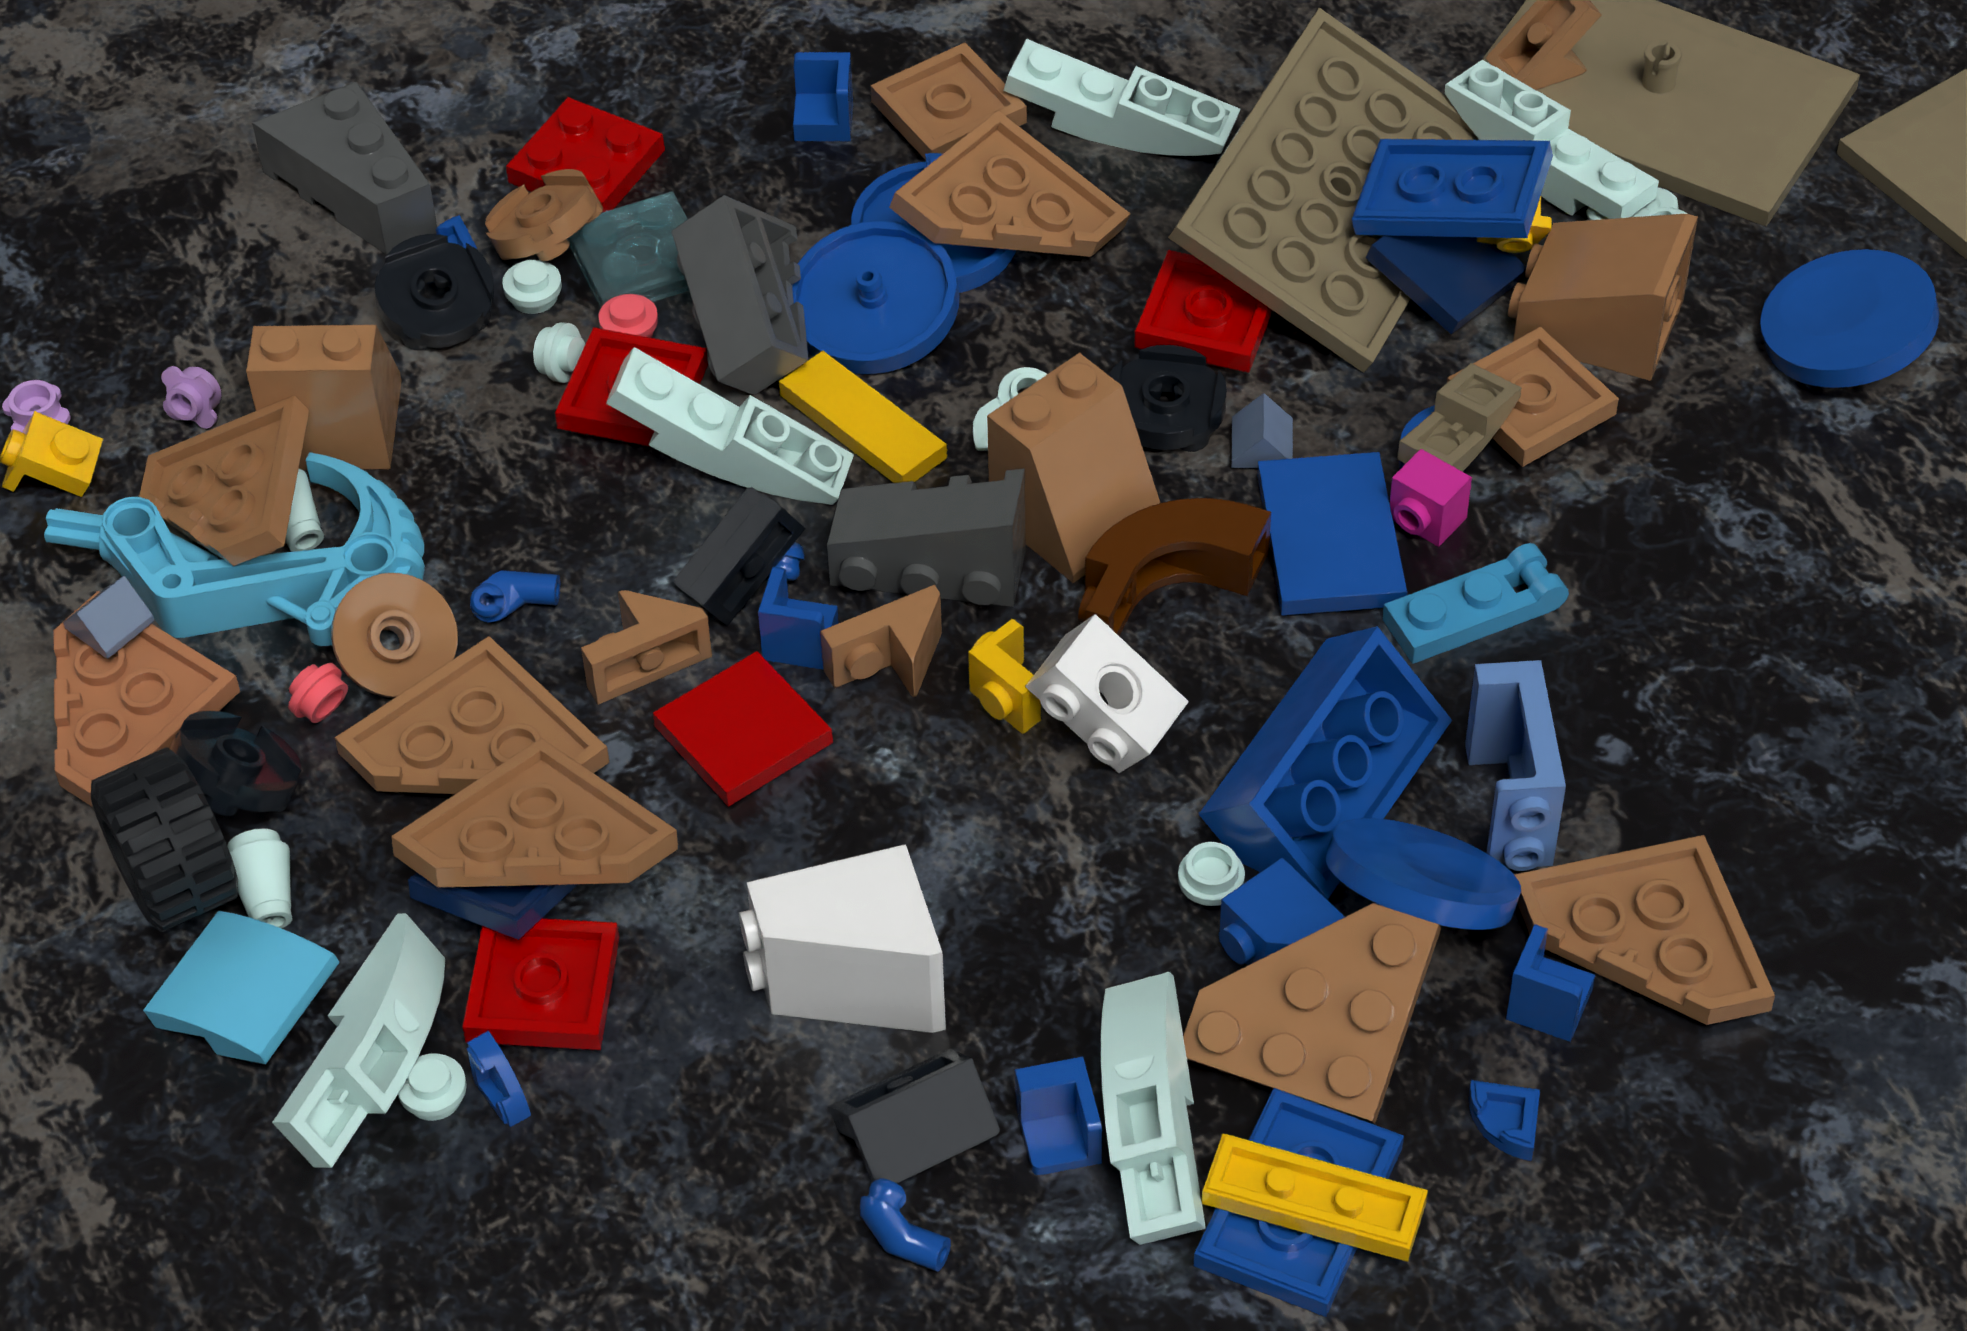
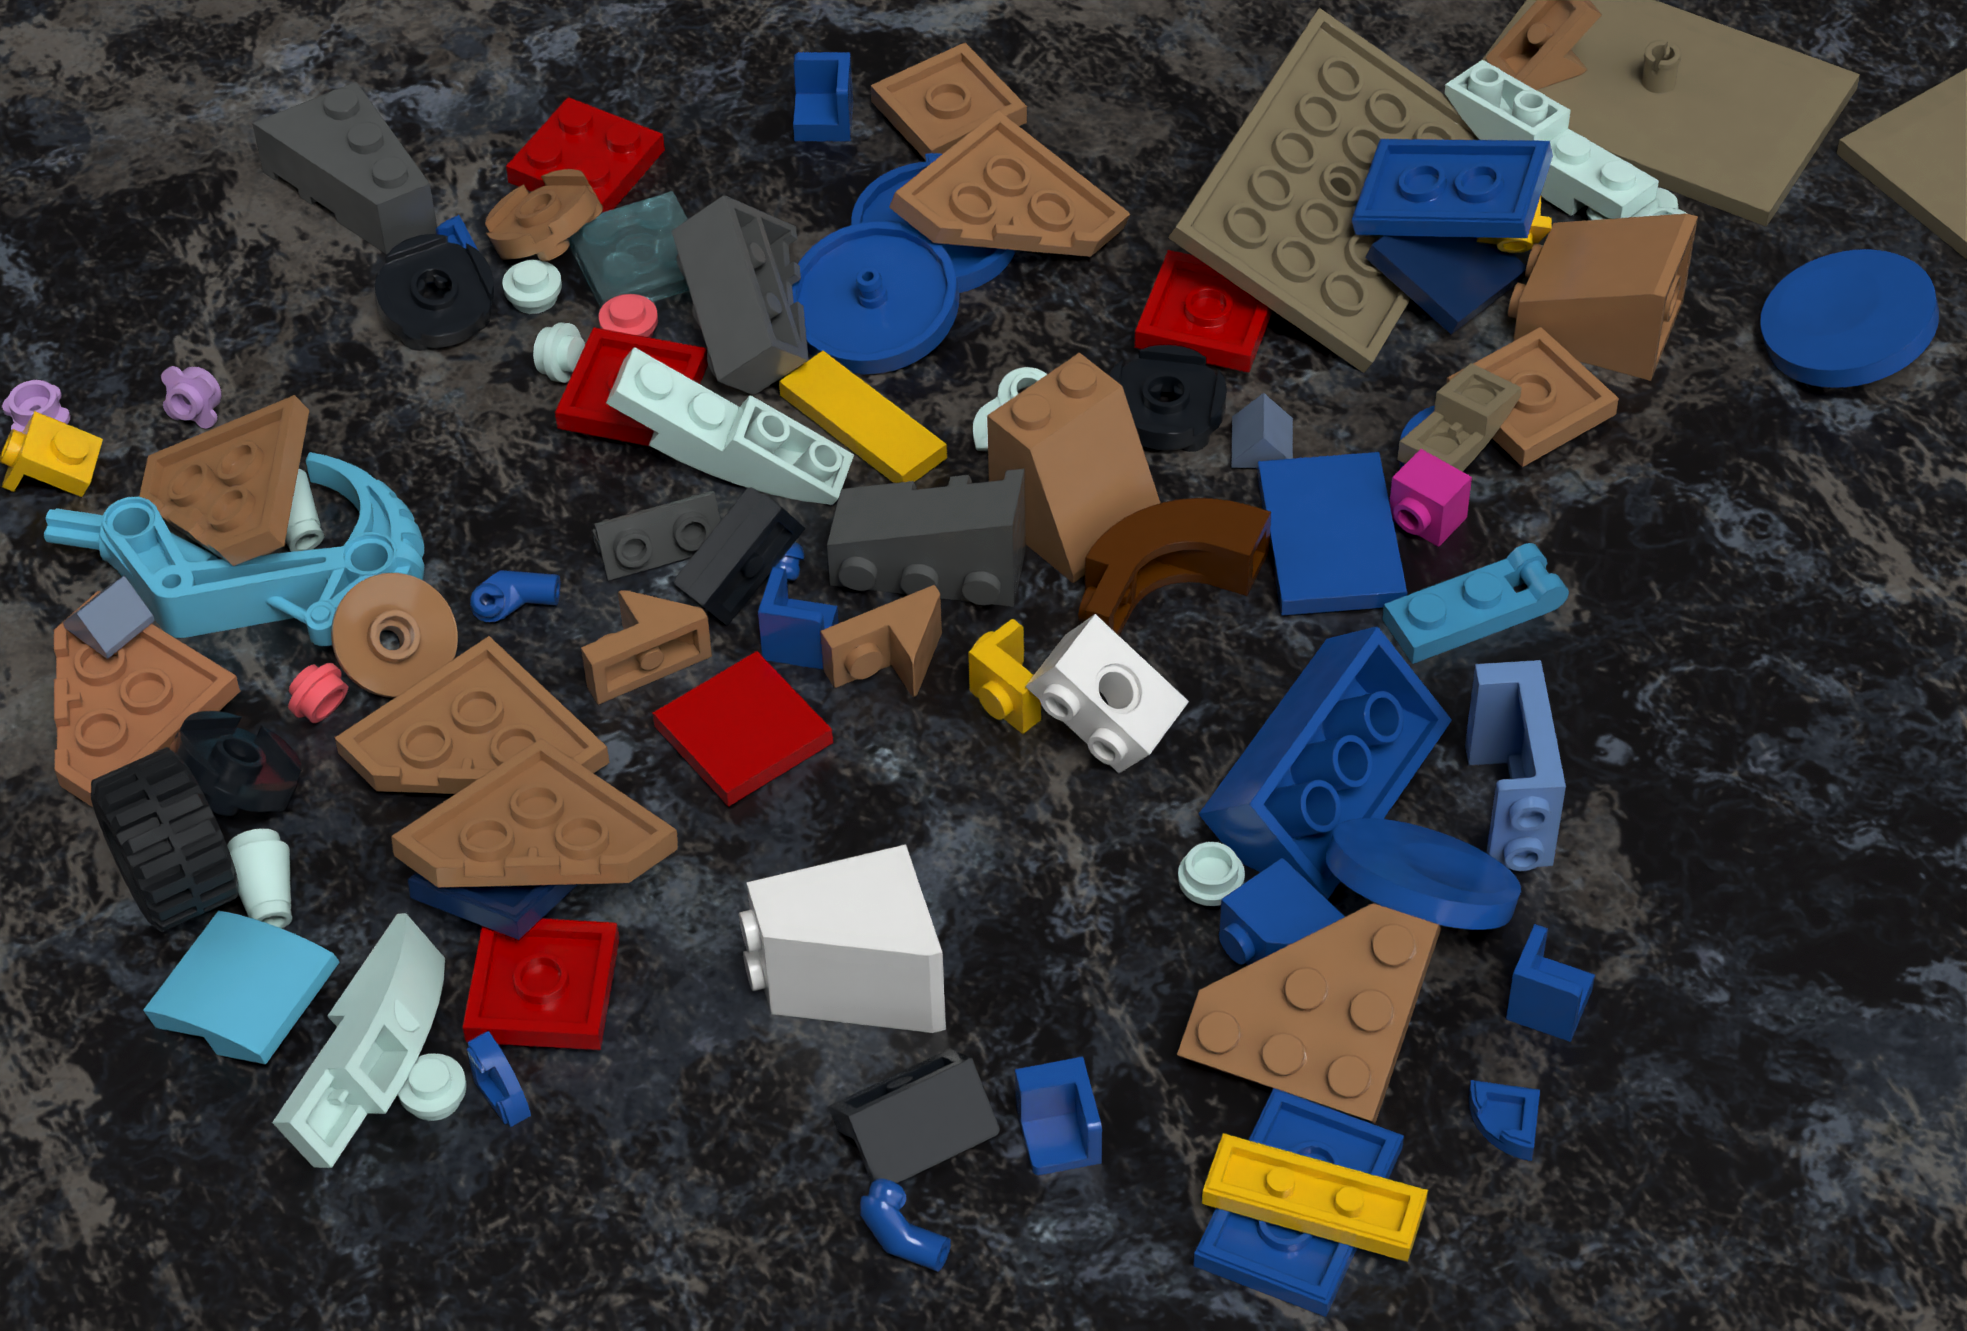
medium nougat slope [246,325,402,470] -> none
light aqua slope [1003,39,1240,156] -> none
light aqua slope [1101,972,1206,1245] -> none
medium nougat plate [1514,835,1775,1025] -> none
none -> dark grey hinge [591,491,721,581]

